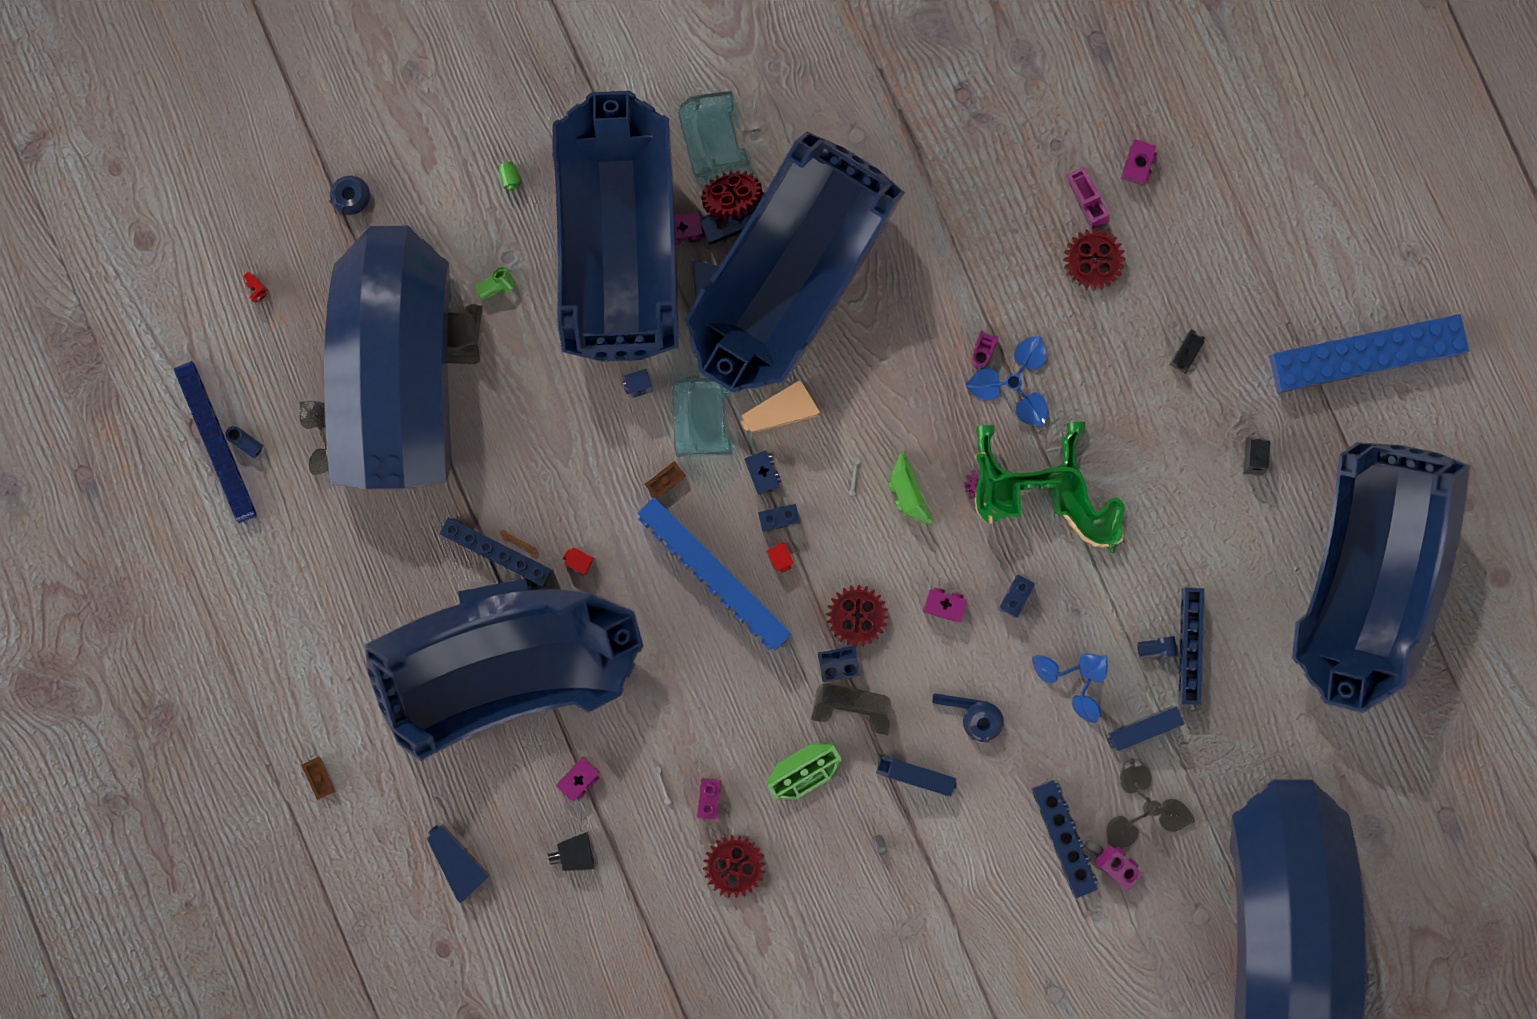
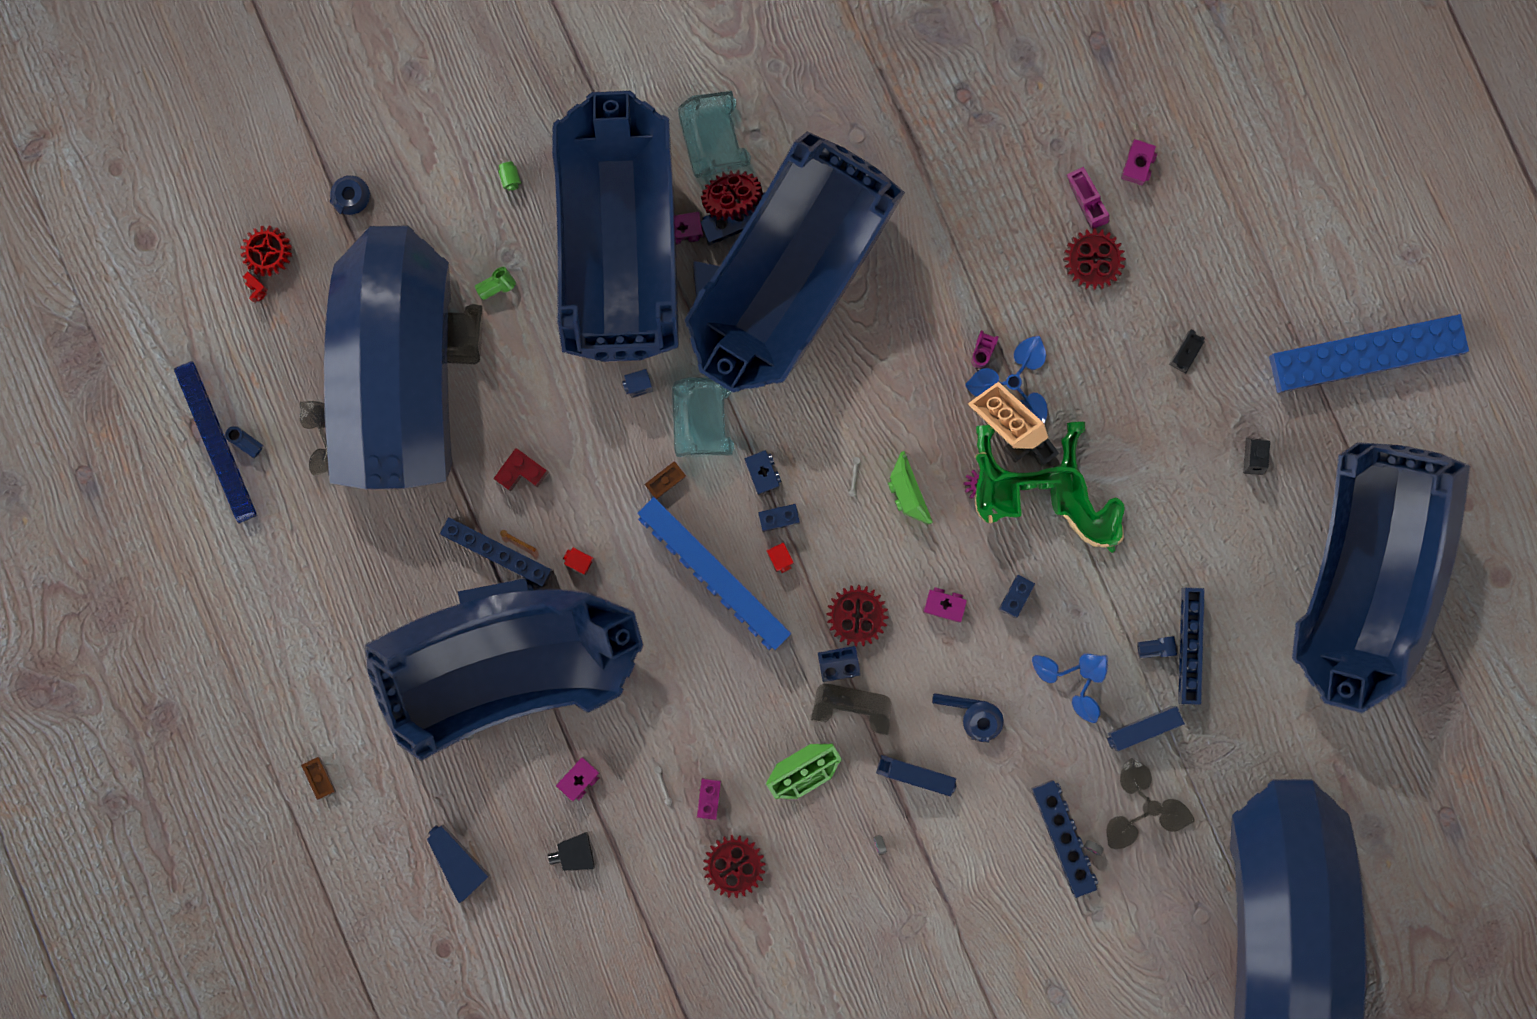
light nougat slope [740,380,820,434] -> none
magenta brick [1094,845,1143,891] -> none
none -> red gear [240,226,293,277]
none -> dark red brick [493,448,549,491]
none -> light nougat slope [968,382,1048,449]
none -> black brick [1004,438,1059,466]

